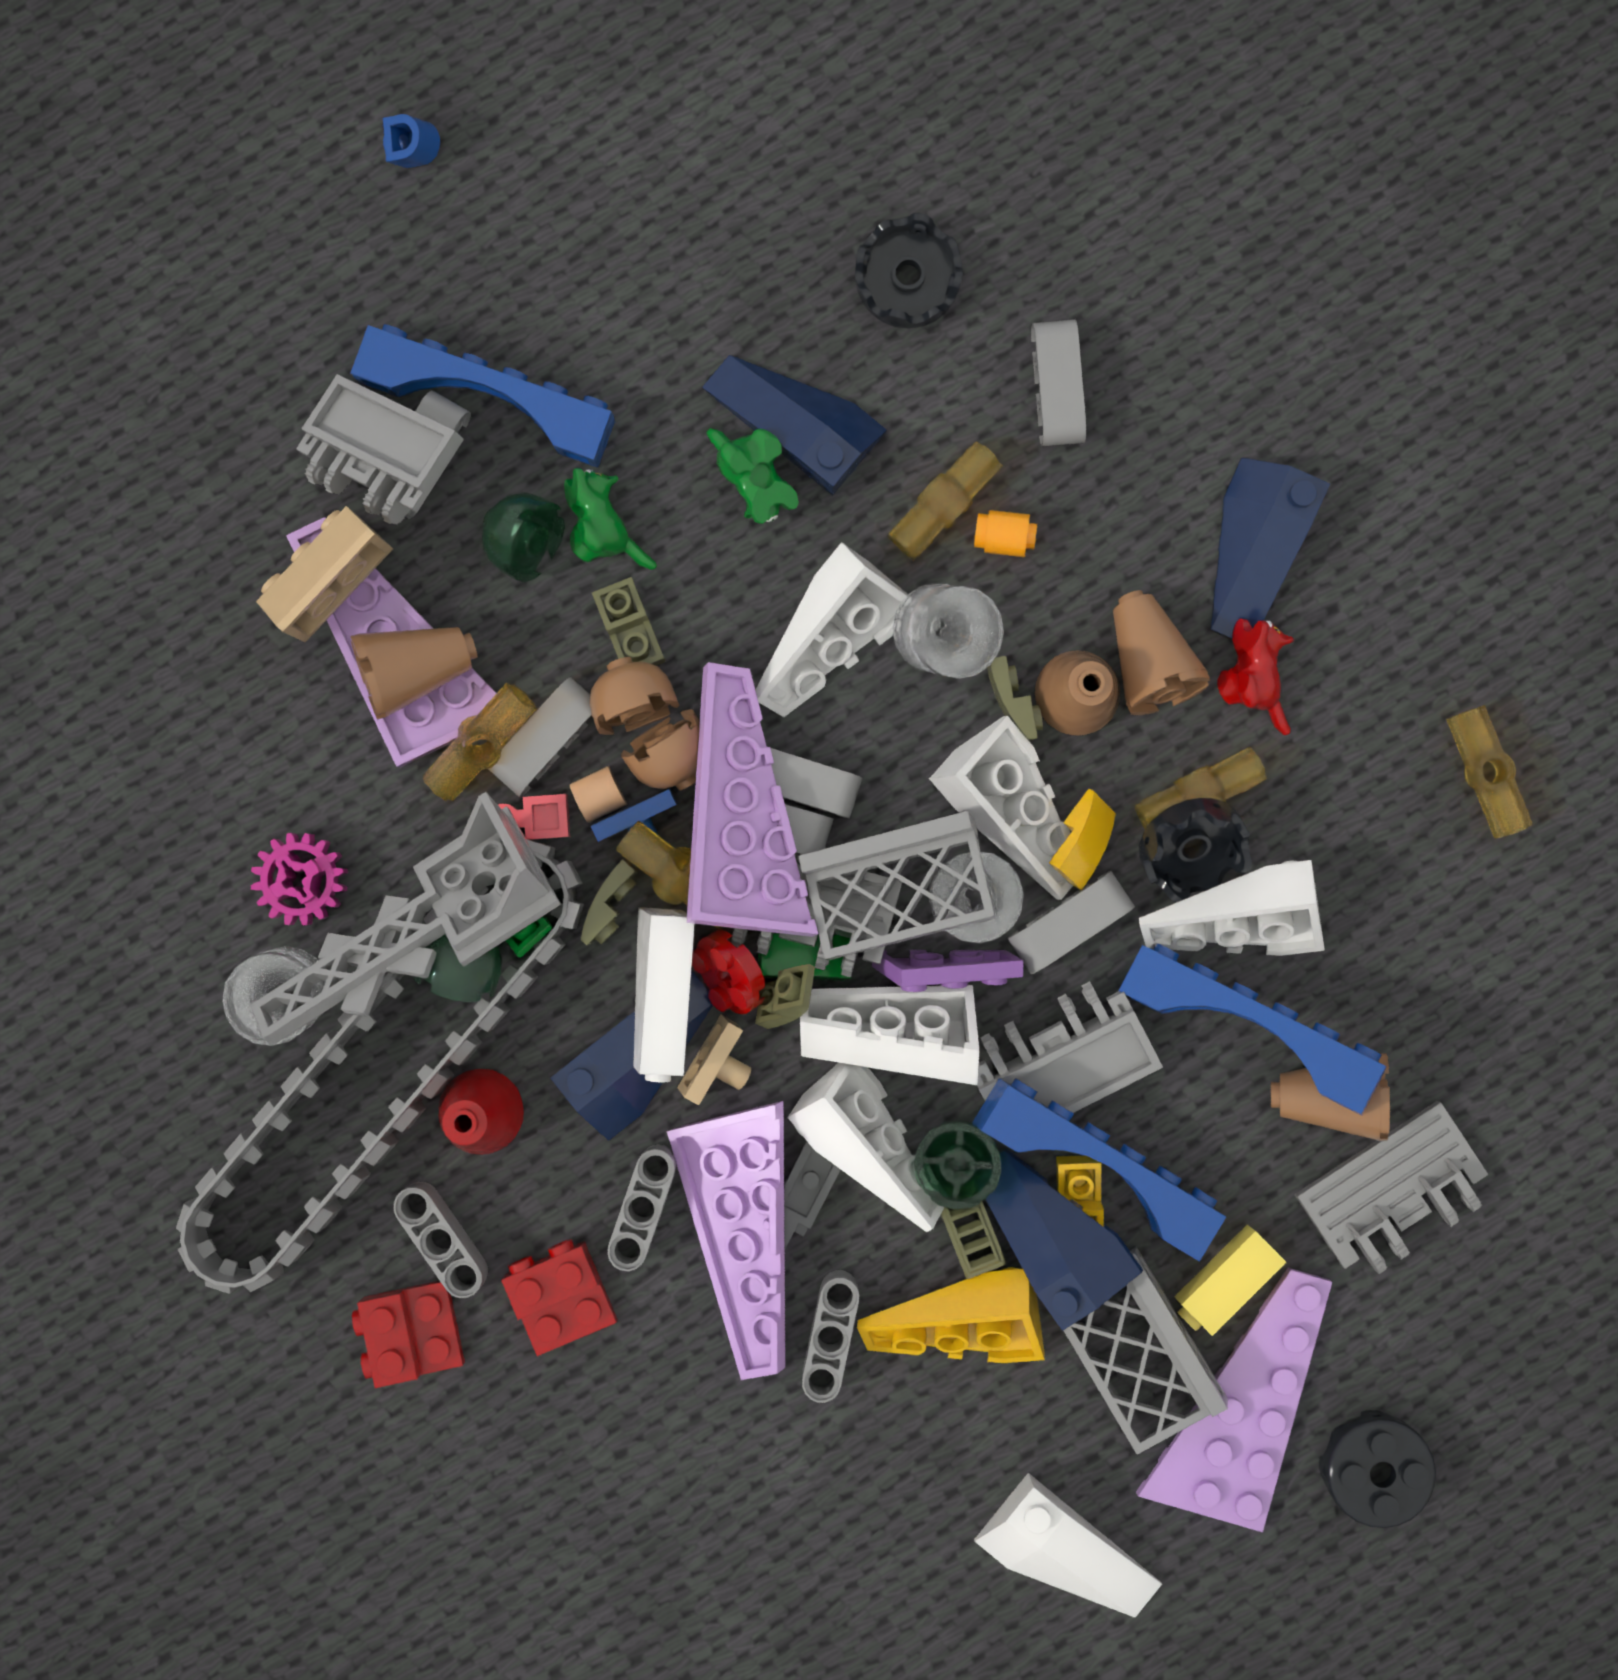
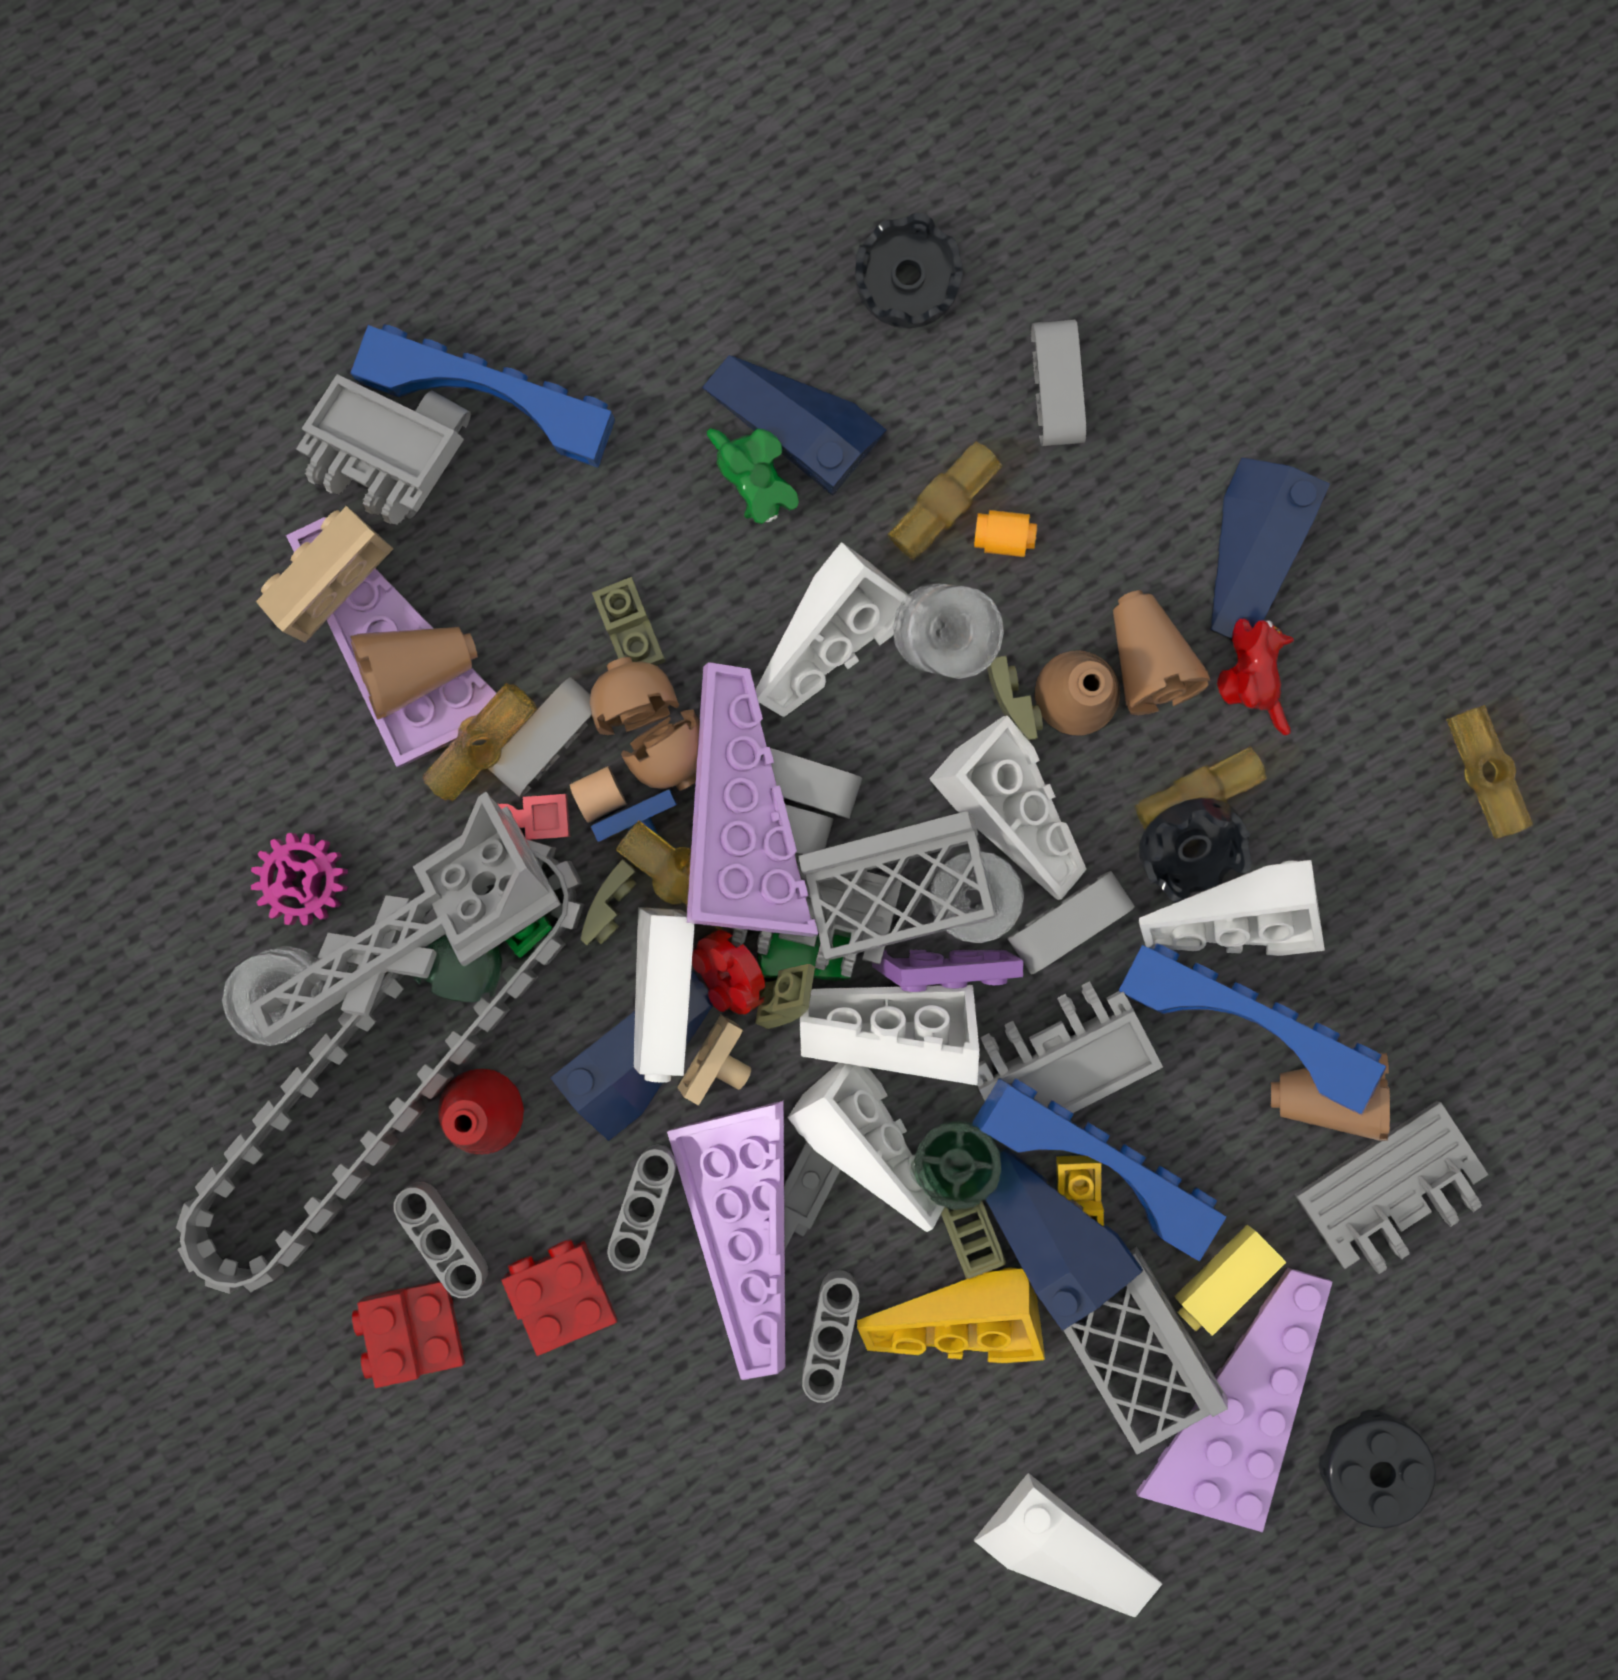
blue plate [383,114,440,168] -> none
clear green cylinder [482,492,565,582] -> none
green animal [564,468,657,570] -> none
yellow slope [1049,789,1116,890] -> none

